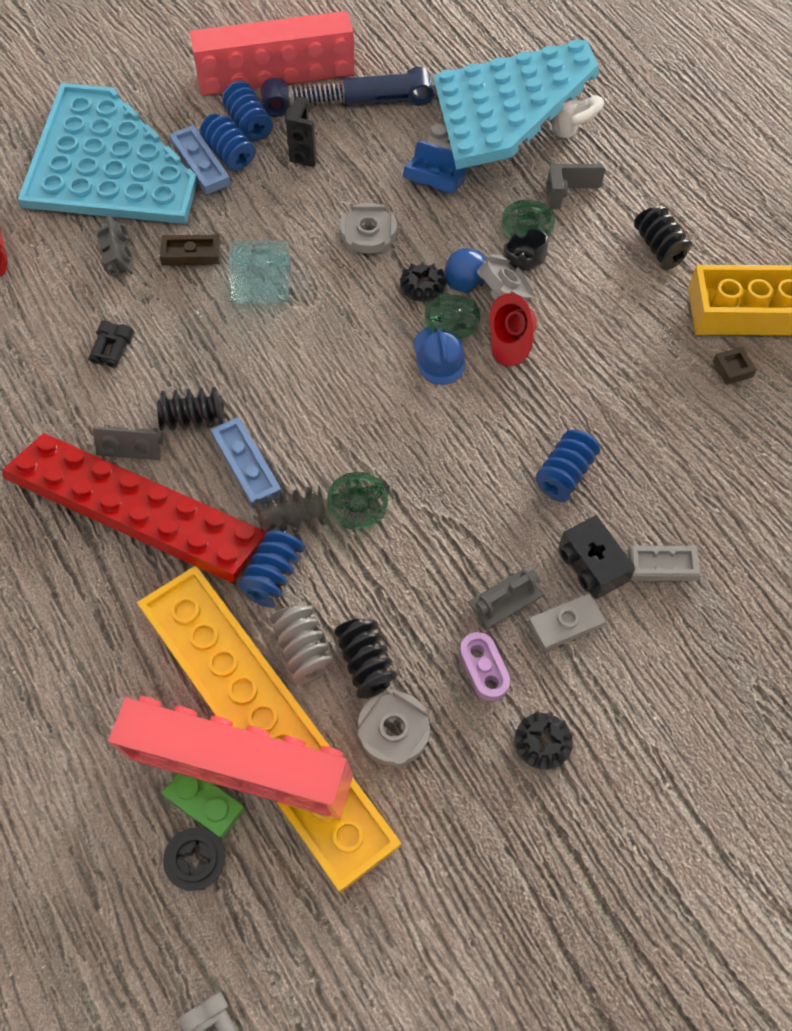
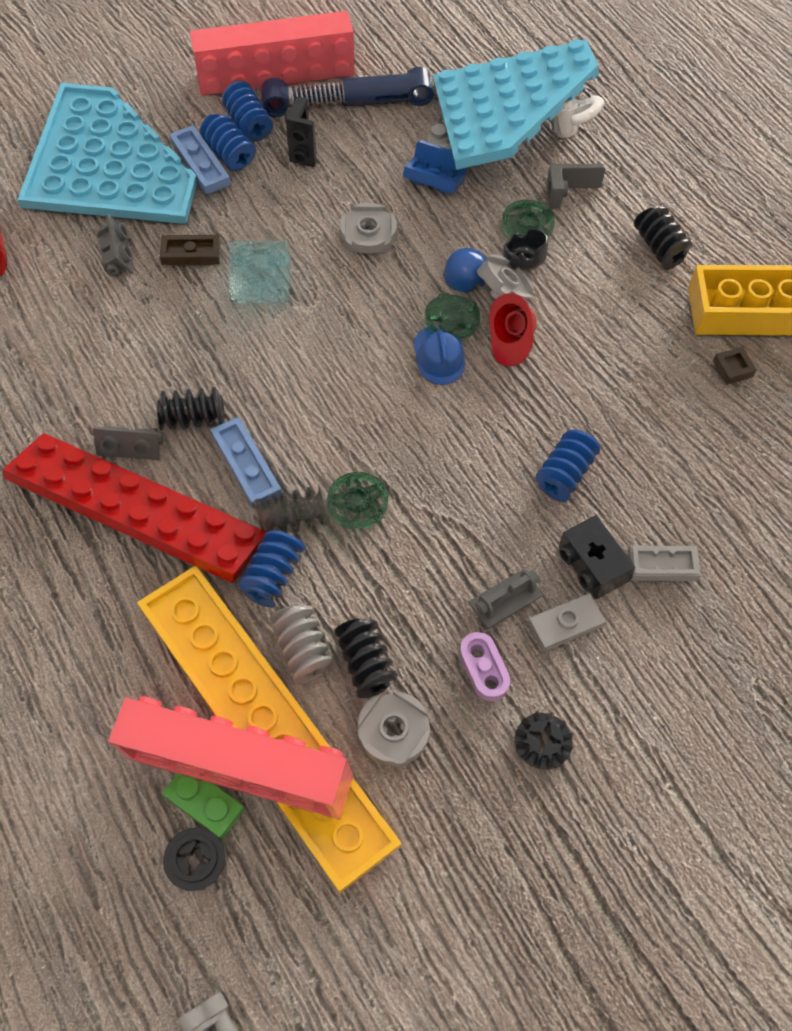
black piece [88,320,135,368] -> none
black gear [400,261,447,302] -> none

